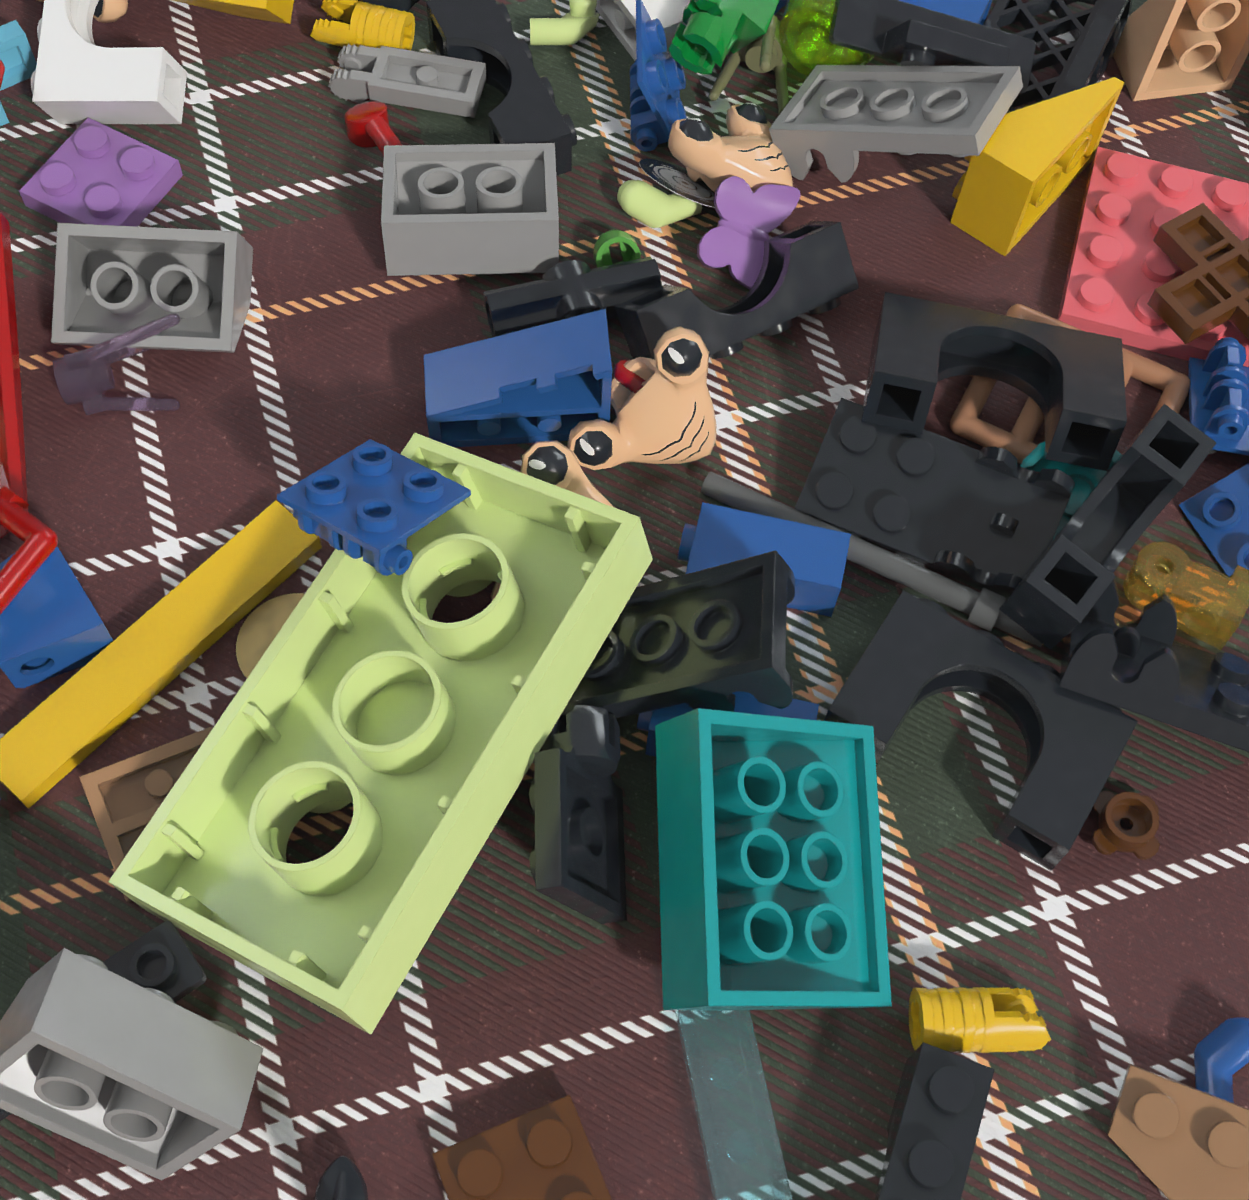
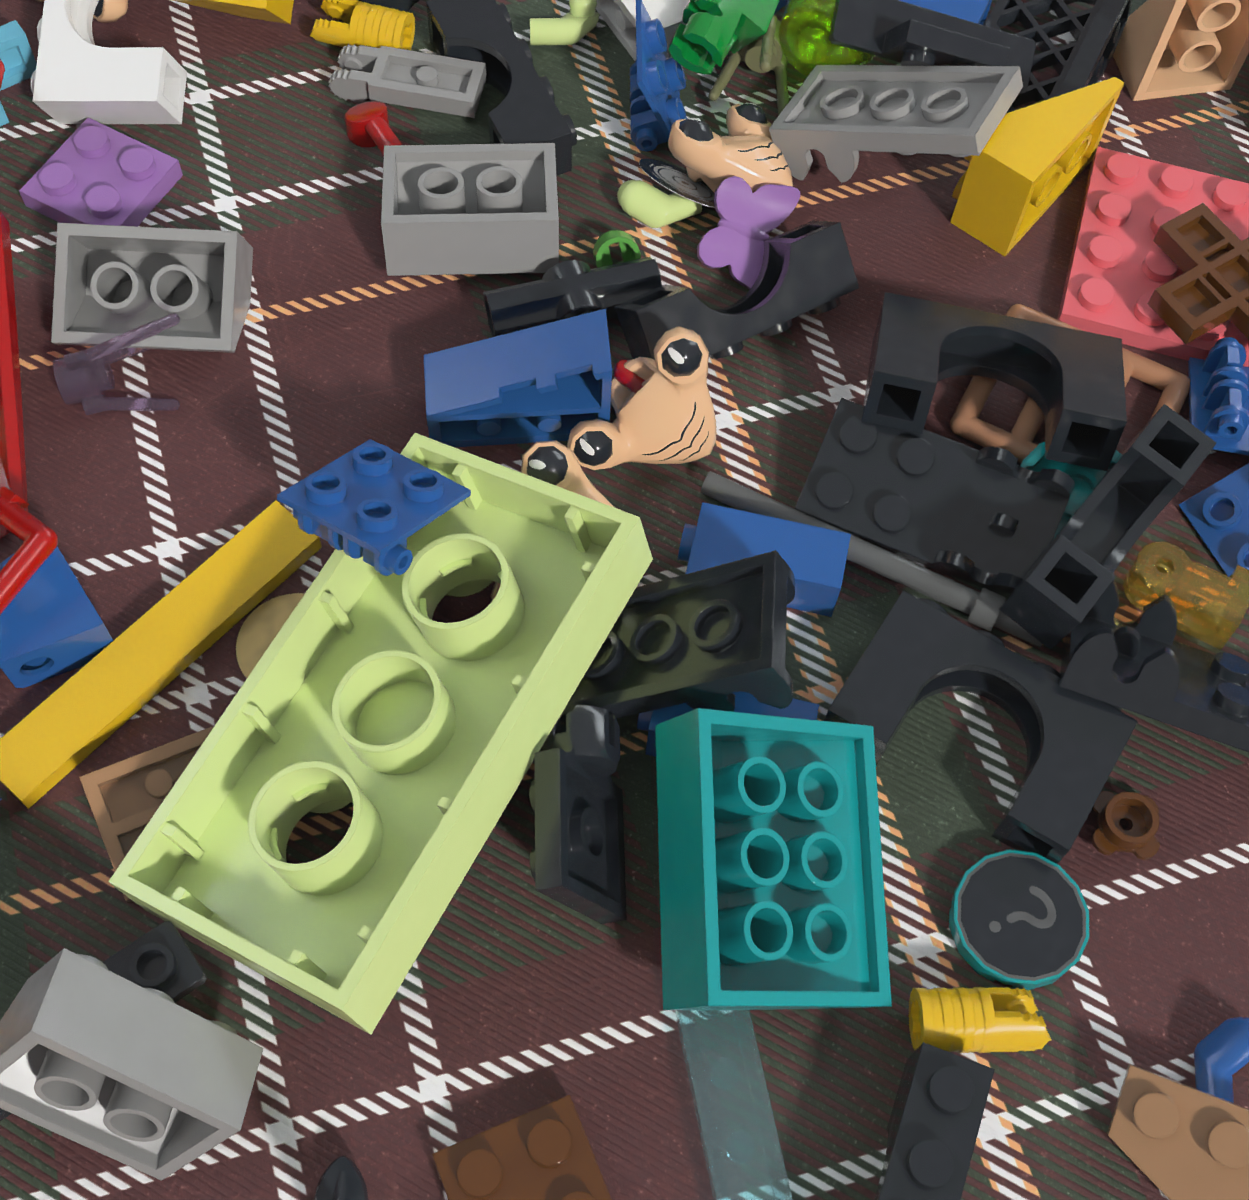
none -> black tile [949,850,1089,990]

